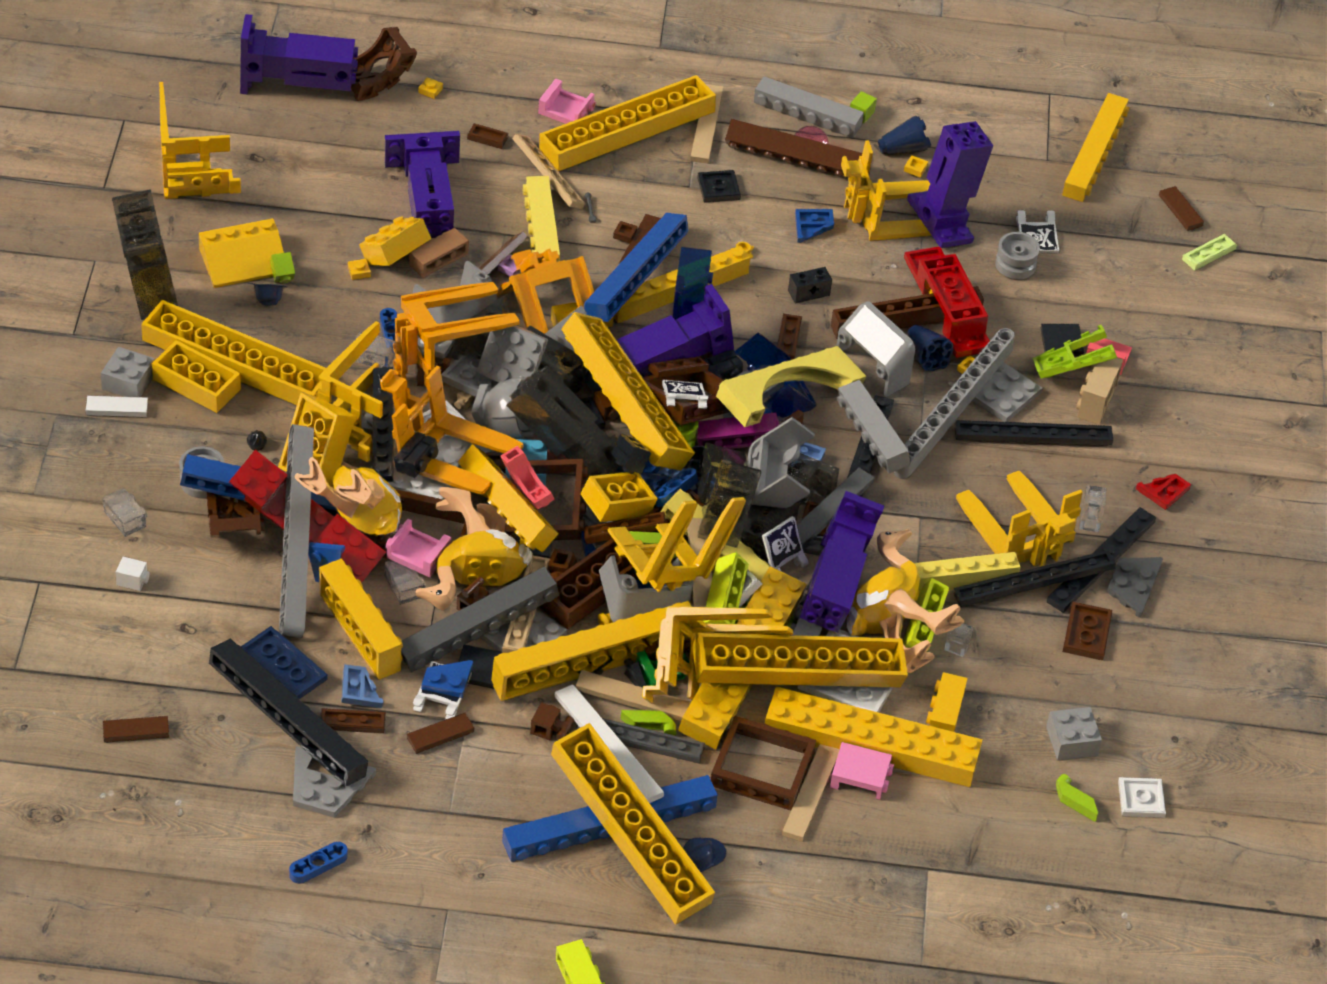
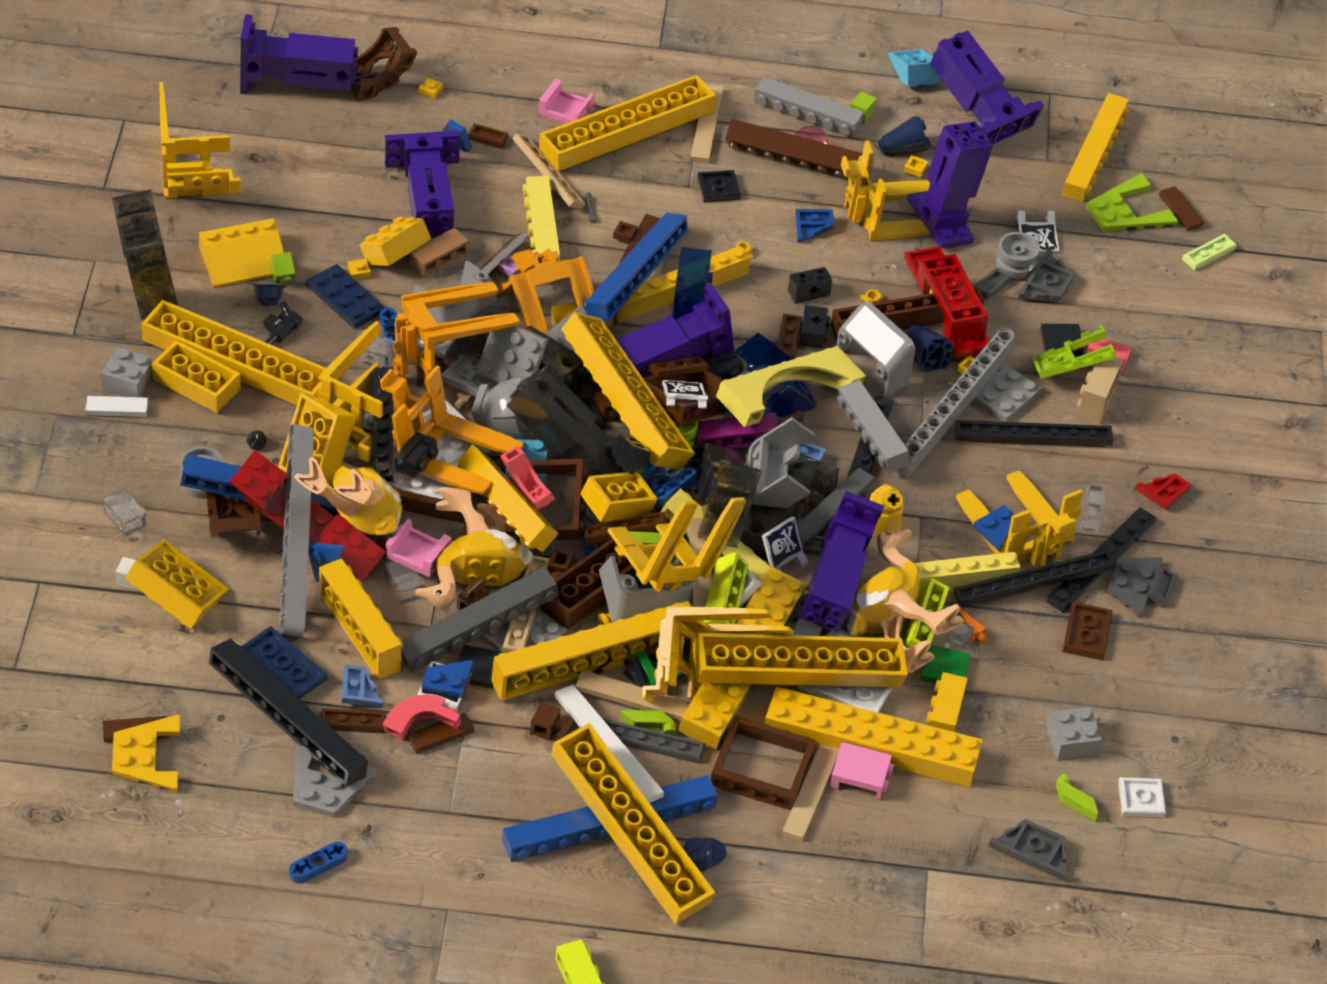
none -> yellow wing [112,715,180,793]
none -> yellow slope [125,539,229,629]
none -> black piece [263,301,303,345]
none -> dark blue plate [306,264,385,329]
none -> coral arch [383,694,462,741]
none -> blue wing [442,119,472,152]
none -> black brick [800,305,831,348]
none -> yellow plate [860,290,885,303]
none -> yellow piece [870,484,903,537]
none -> medium azure slope [888,49,941,88]
none -> green tile [921,644,971,683]
none -> dark purple brick [930,30,1044,145]
none -> orange piece [954,604,988,644]
none -> dark grey tile [973,268,1012,300]
none -> blue wing [973,505,1015,551]
none -> dark grey wing [989,819,1068,881]
none -> dark grey wing [1018,249,1075,302]
none -> lime wing [1086,173,1178,232]
none -> dark grey tile [1147,565,1177,608]

